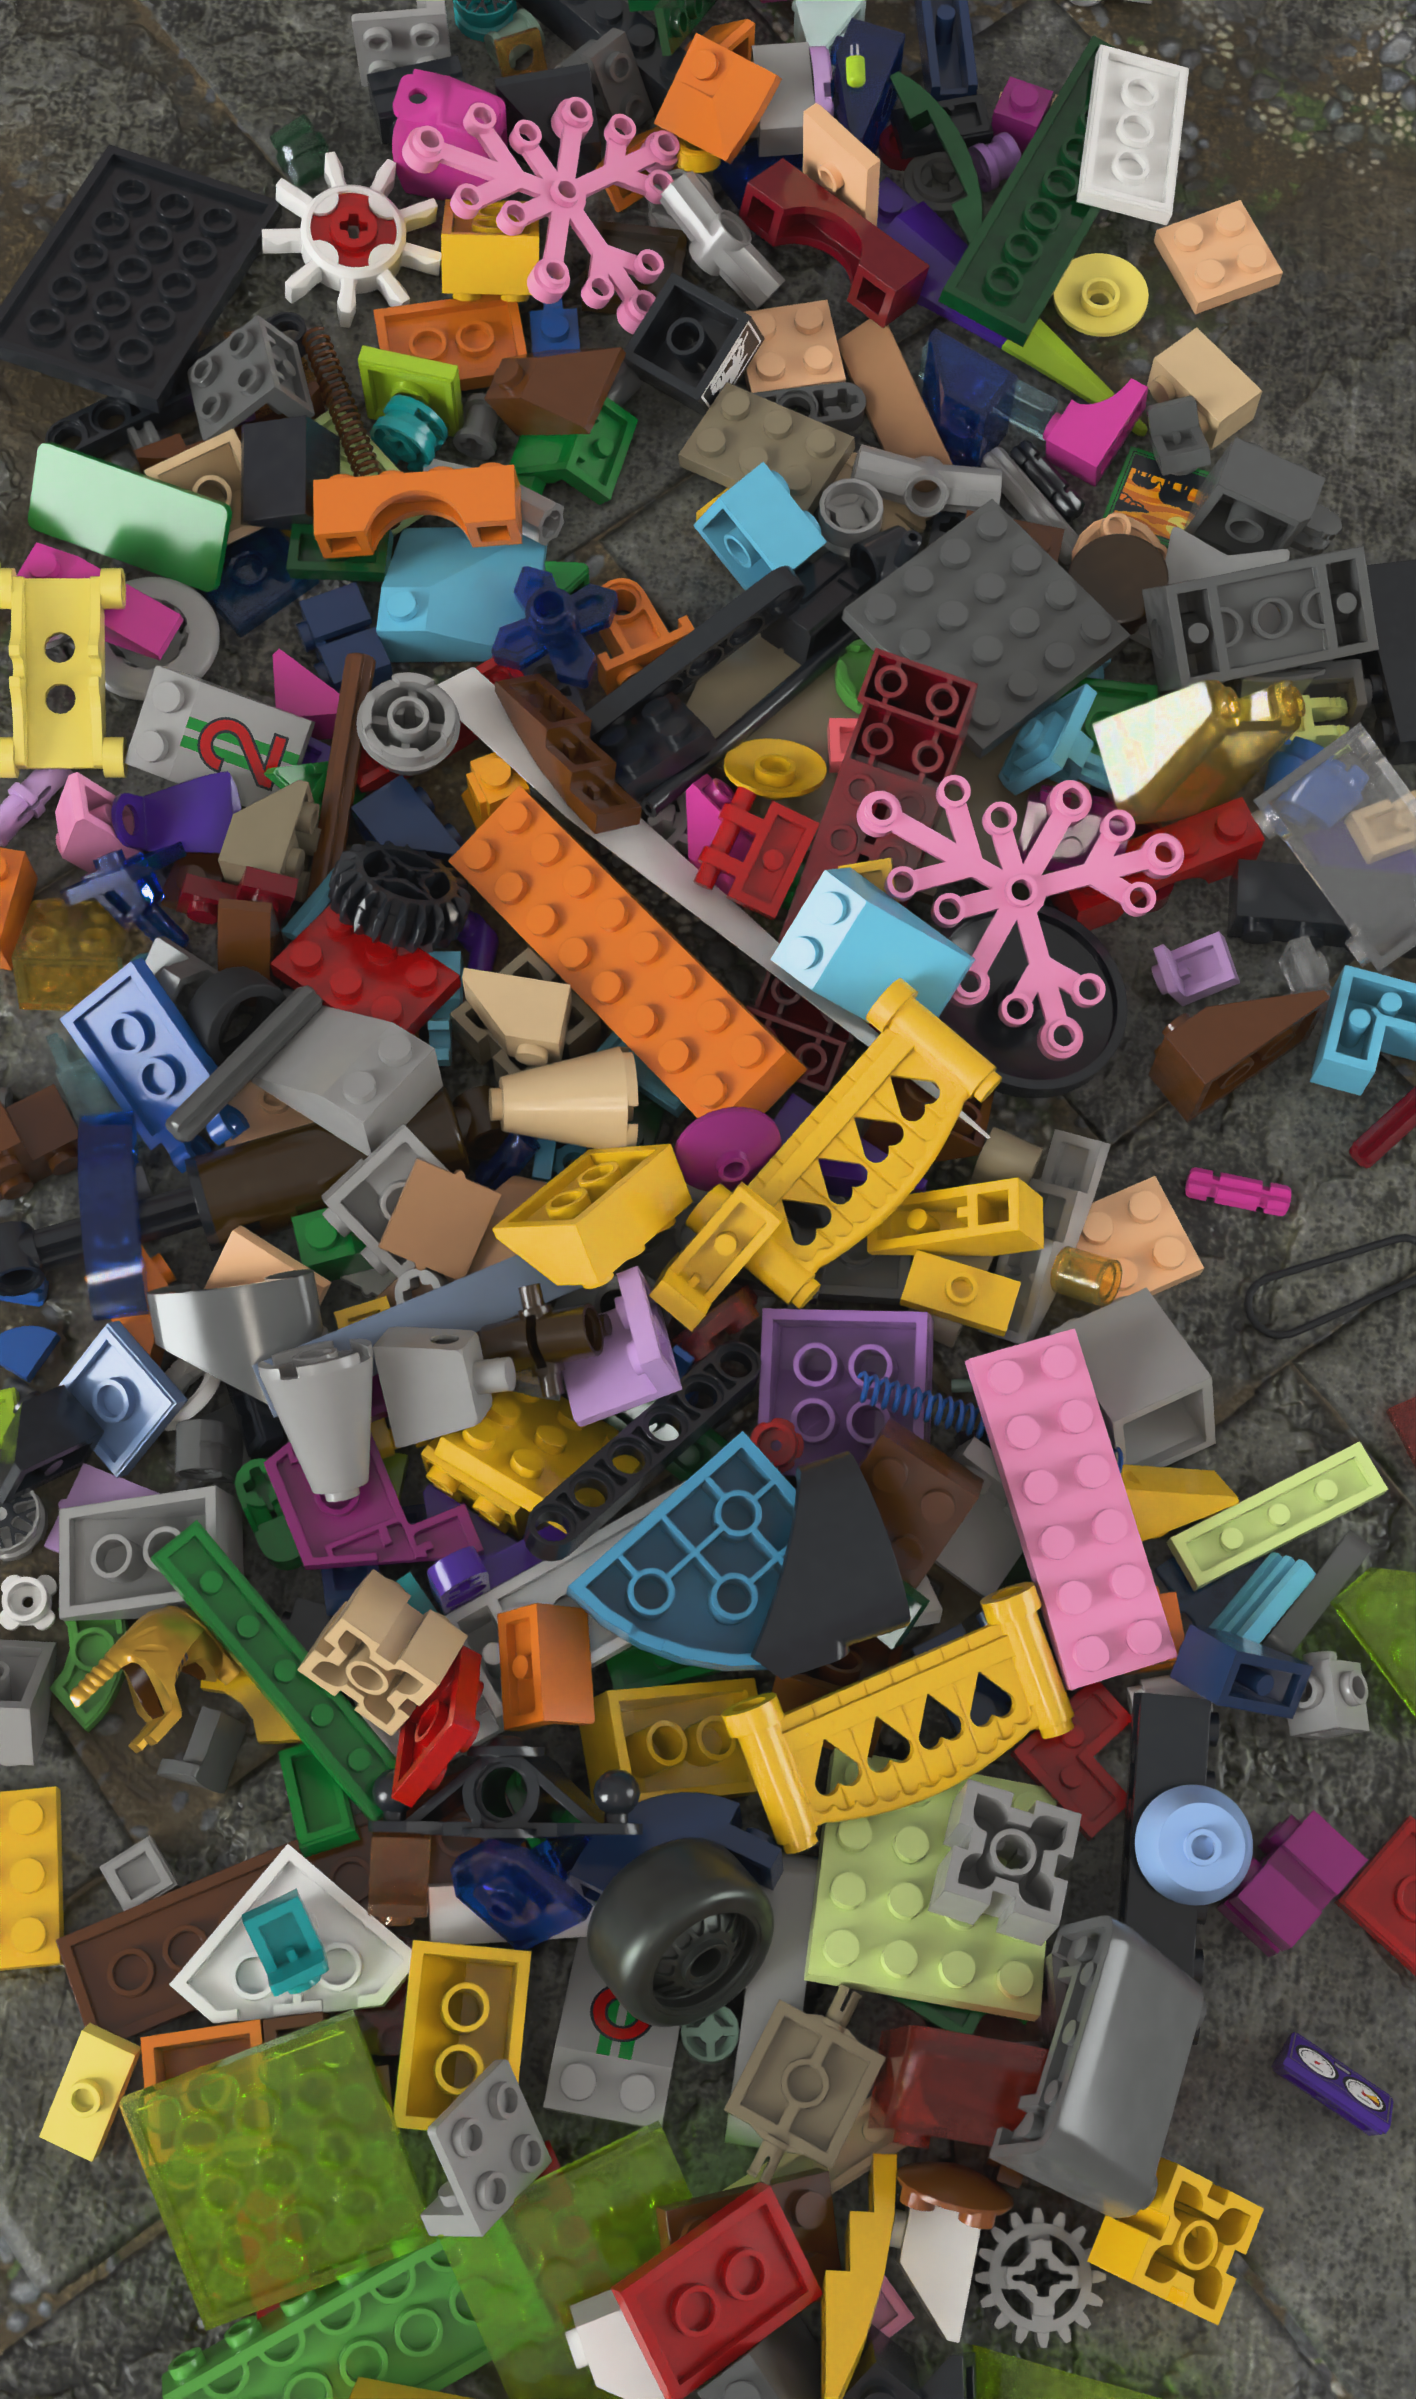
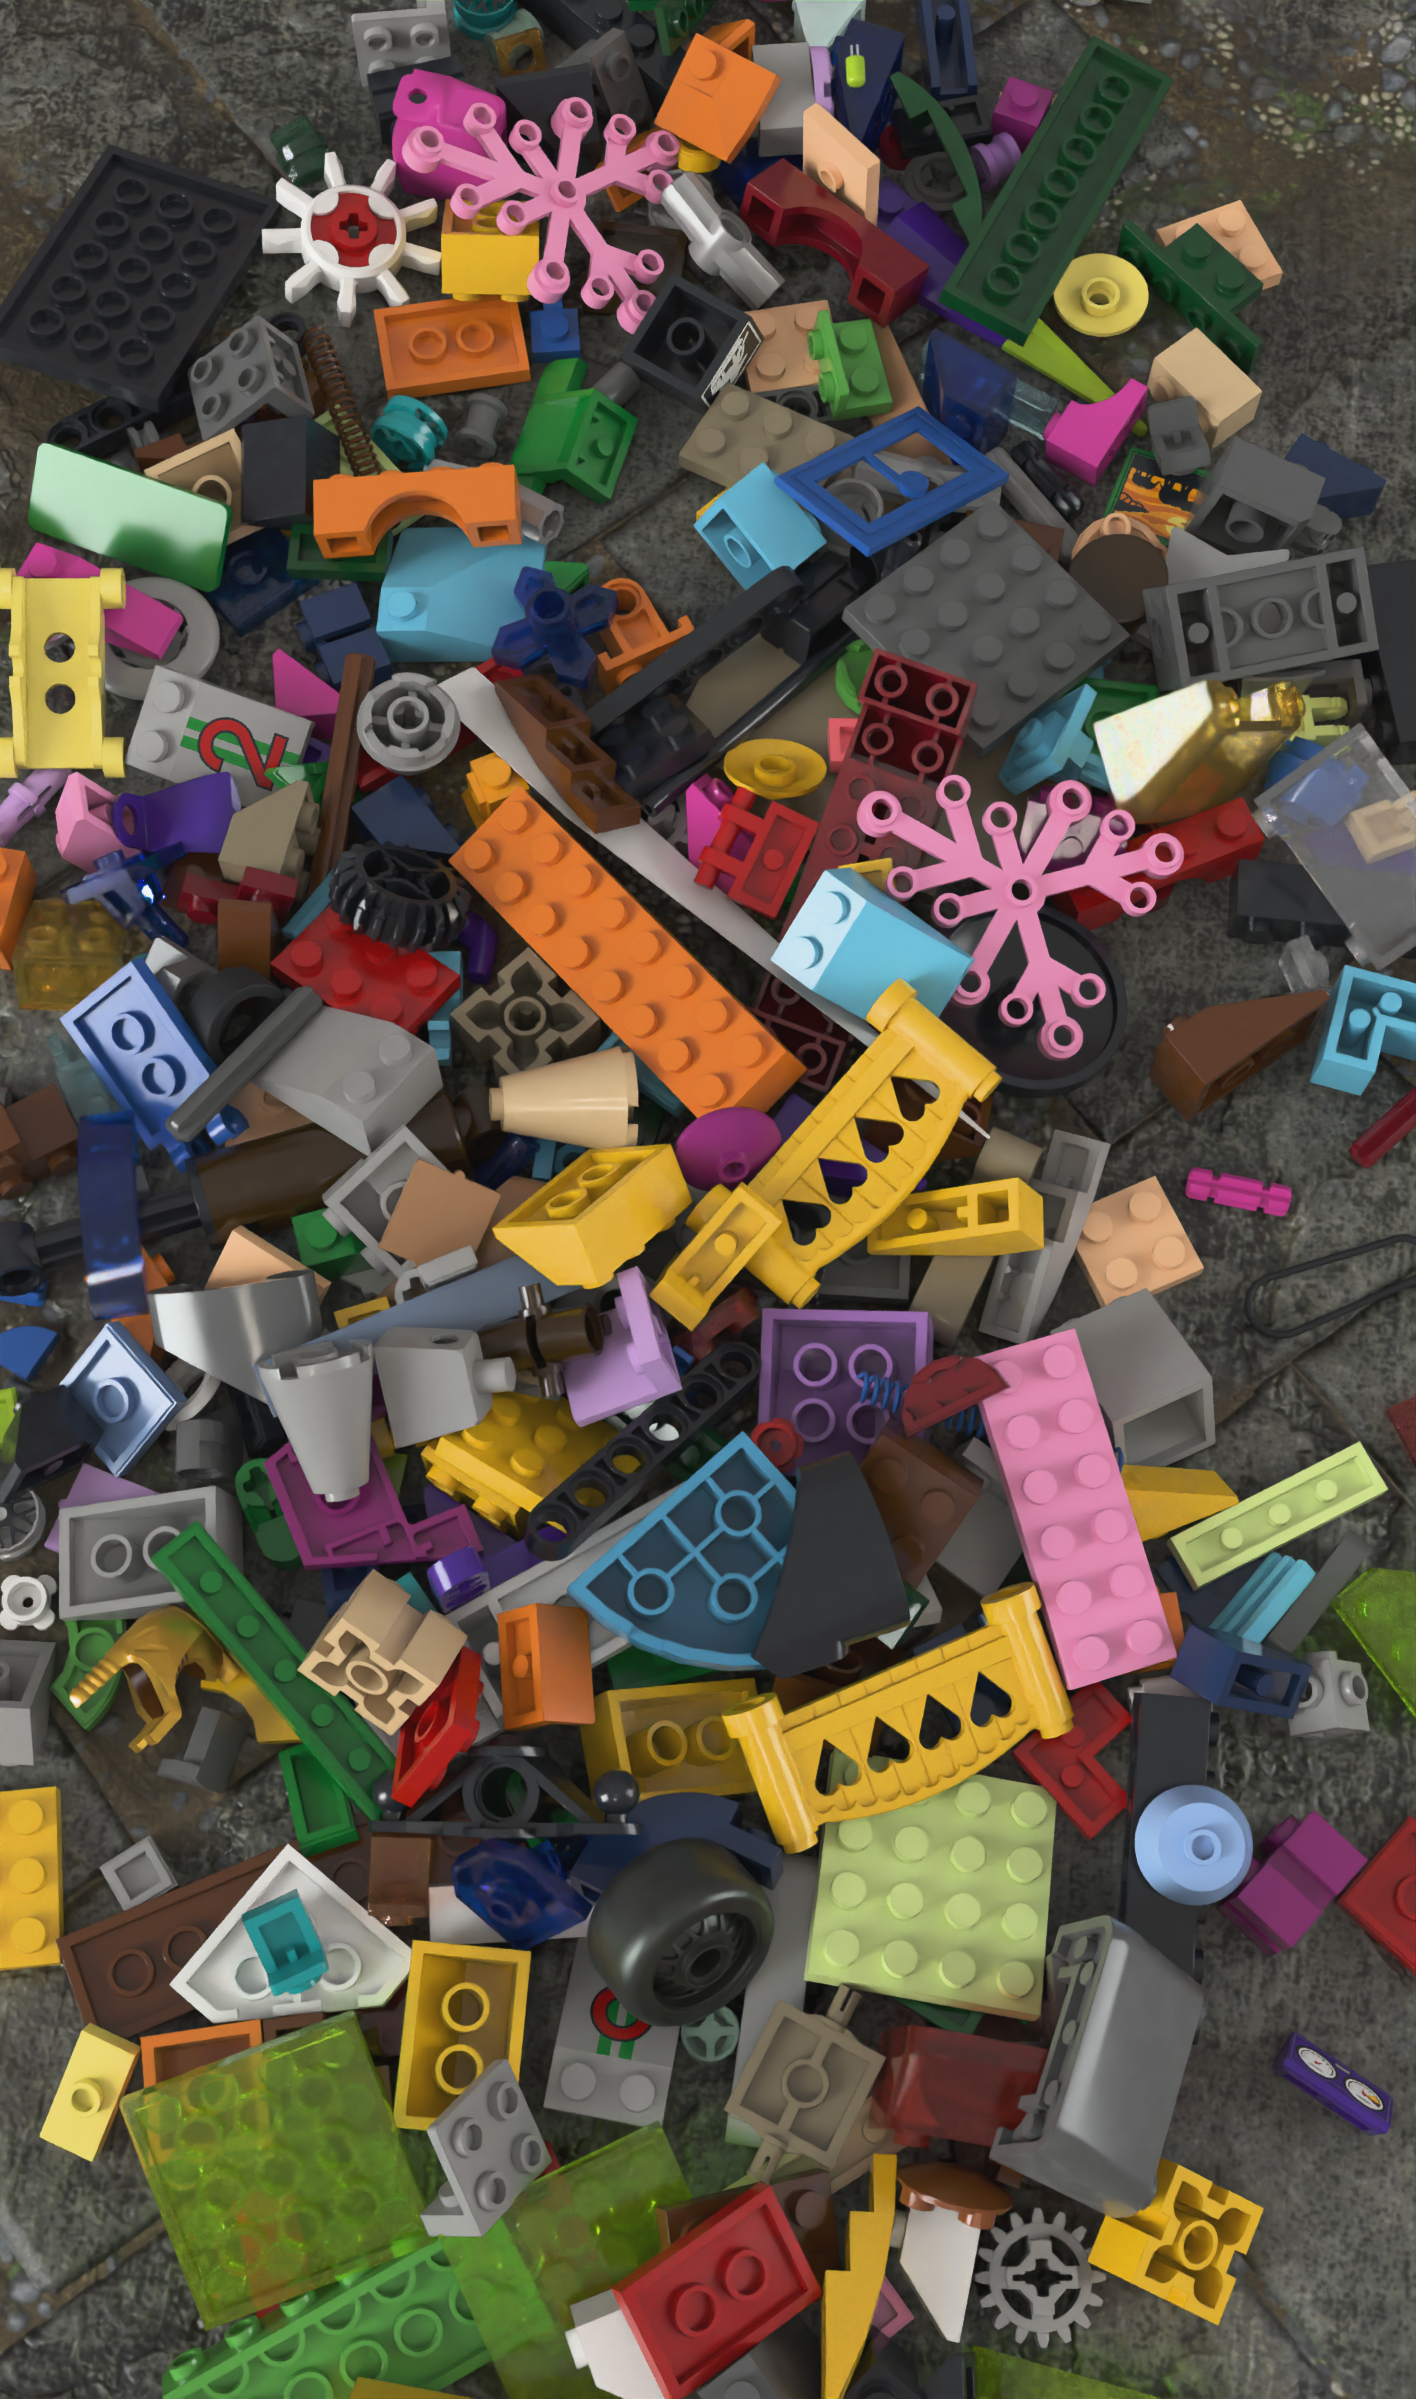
lime tile [358,345,464,437] -> none
tan slope [462,968,572,1066] -> none
reddish brown slope [484,347,626,435] -> none
yellow plate [899,1249,1021,1337] -> none
light grey brick [928,1779,1082,1946] -> none
clear yellow beam [1050,1246,1122,1307] -> none
white tile [1076,44,1189,225] -> none
lavender bracket [1152,931,1240,1006] -> none
none -> light grey tile [418,1245,478,1291]
none -> blue door [774,406,1009,557]
none -> bright green bracket [807,310,893,421]
none -> dark red tile [901,1355,1011,1437]
none -> dark green bracket [1117,219,1264,375]
none -> dark blue slope [1284,433,1387,519]

